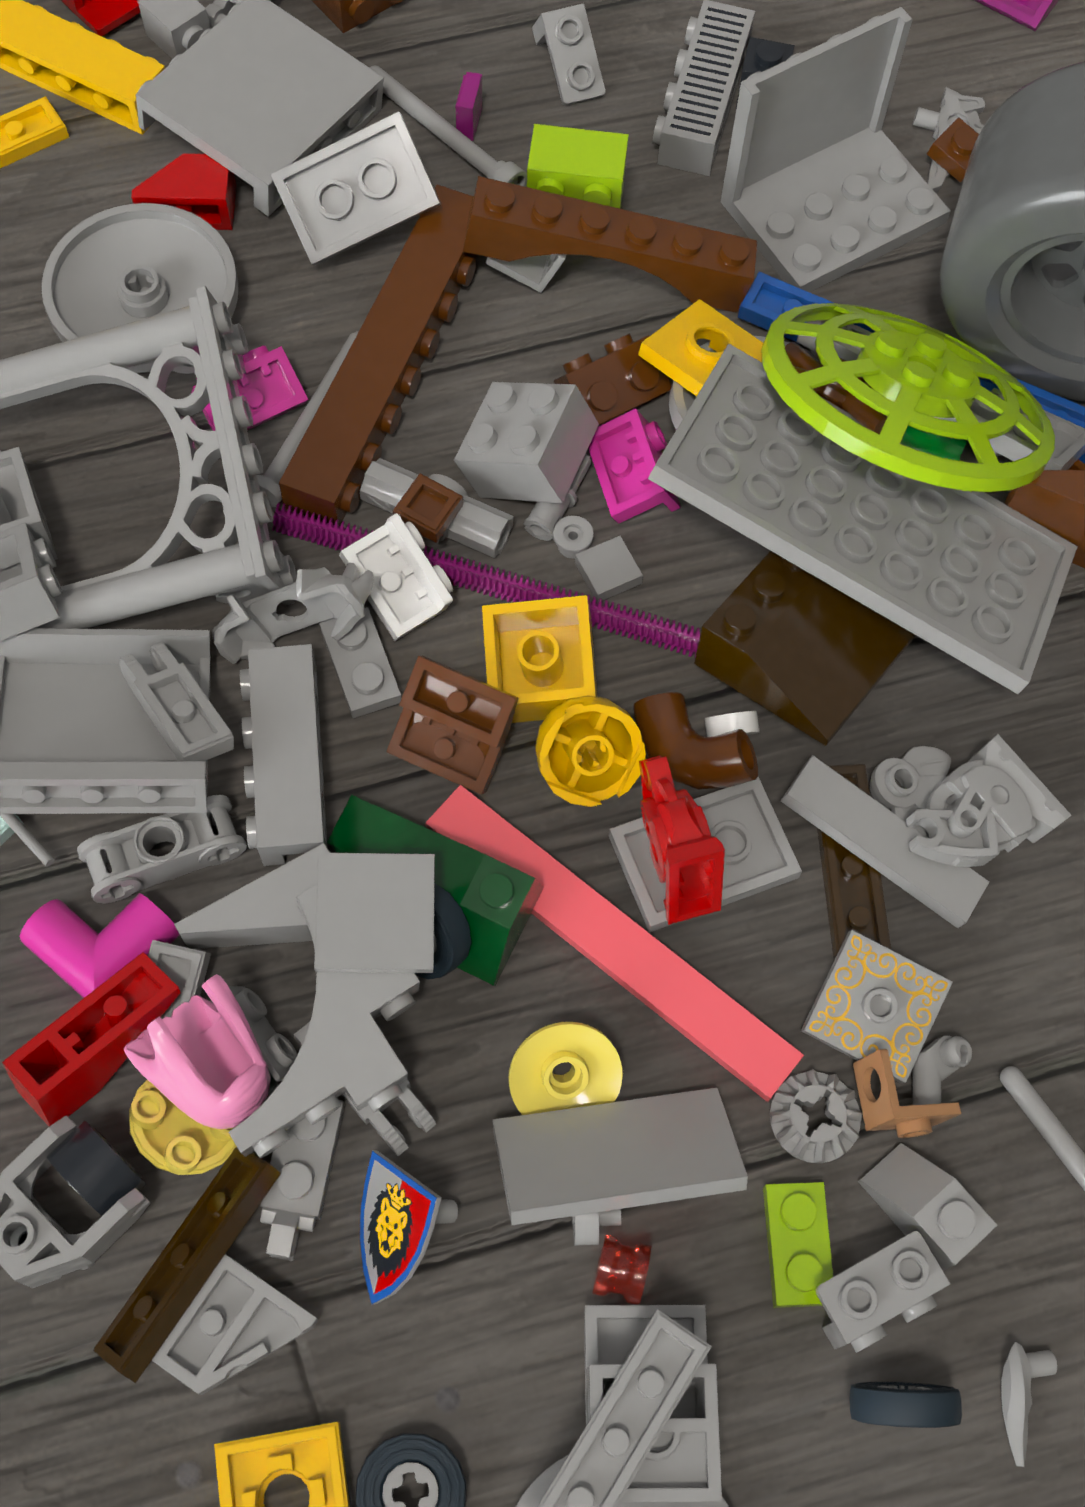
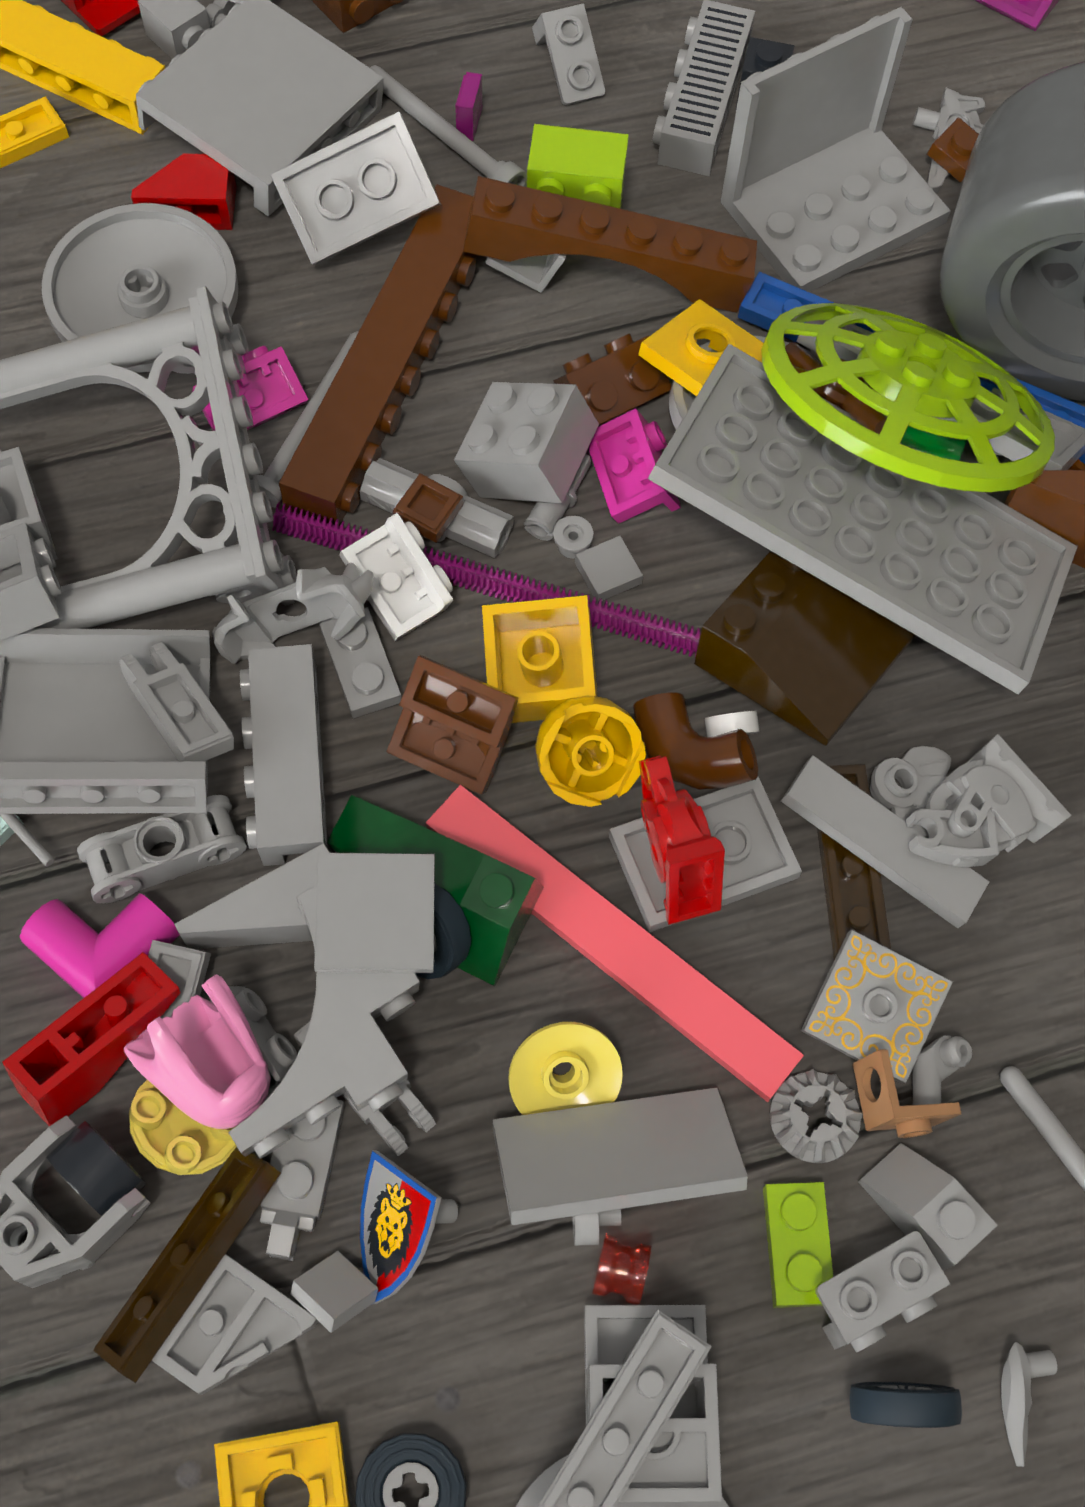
none -> light grey tile [291,1251,378,1333]

